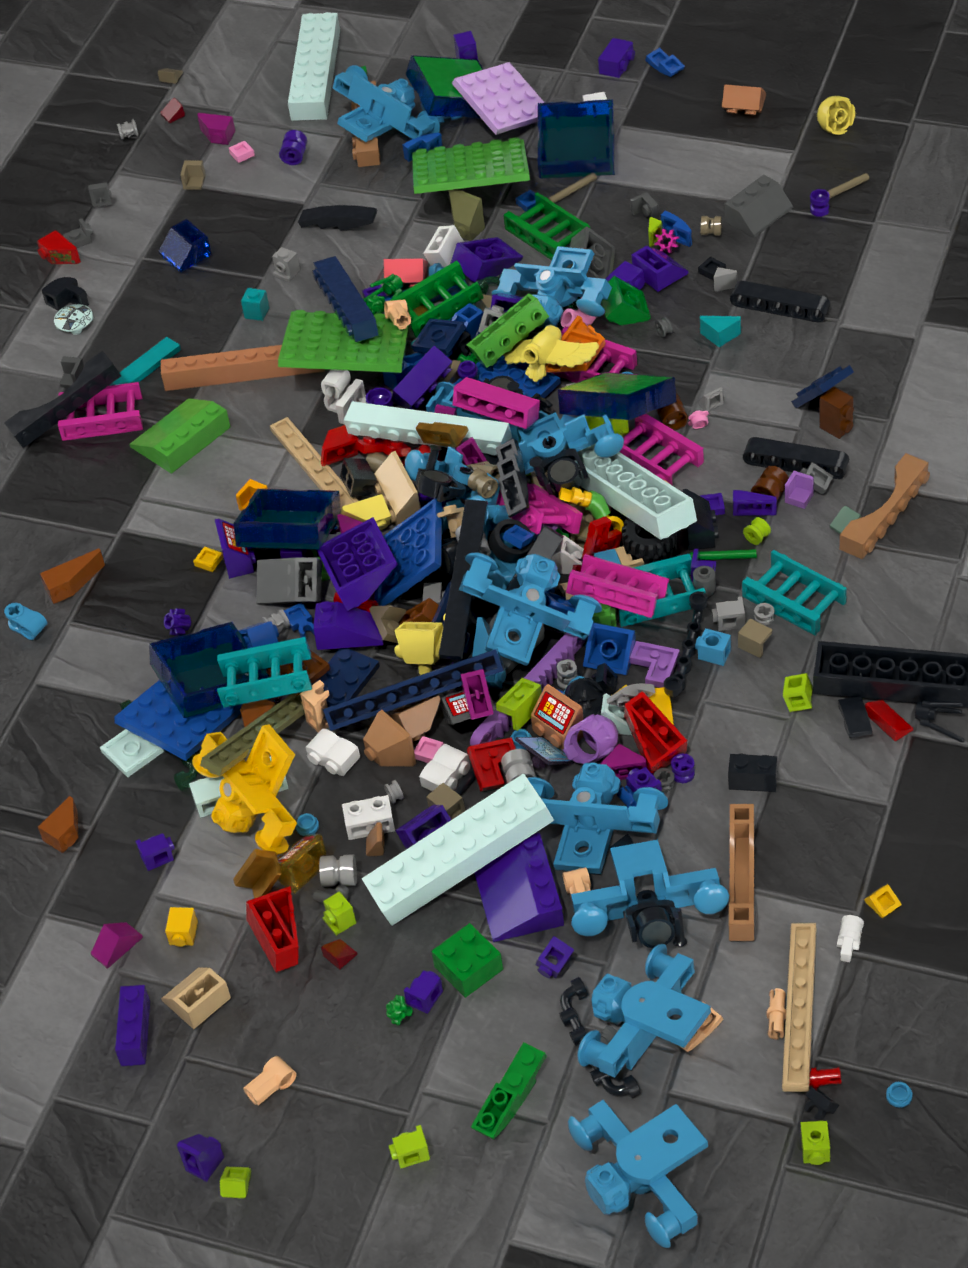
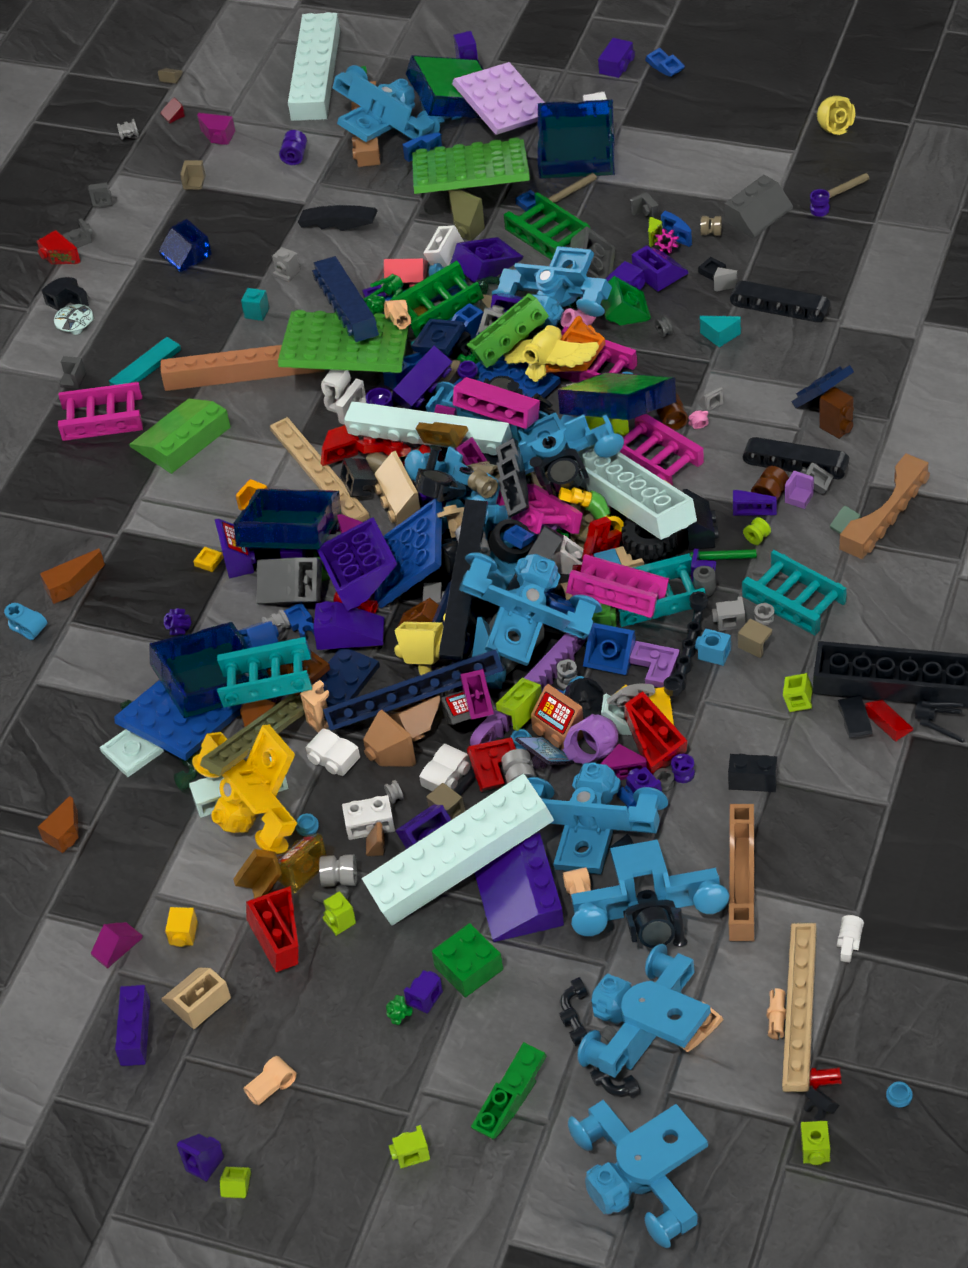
black arch [4,351,121,448] -> none
dark purple brick [135,833,175,871] -> none
bright pink plate [229,141,255,163] -> none
dark red slope [321,939,357,970] -> none
light yellow slope [341,494,391,530] -> none
dark tan slope [369,606,407,643] -> none
bright pink plate [414,736,444,763] -> none
dark purple brick [535,936,574,978] -> none
black tile [591,663,618,695] -> none
dark purple tile [700,493,725,515] -> none
nougat slope [722,85,766,115] -> none
yellow slope [864,884,902,918] -> none

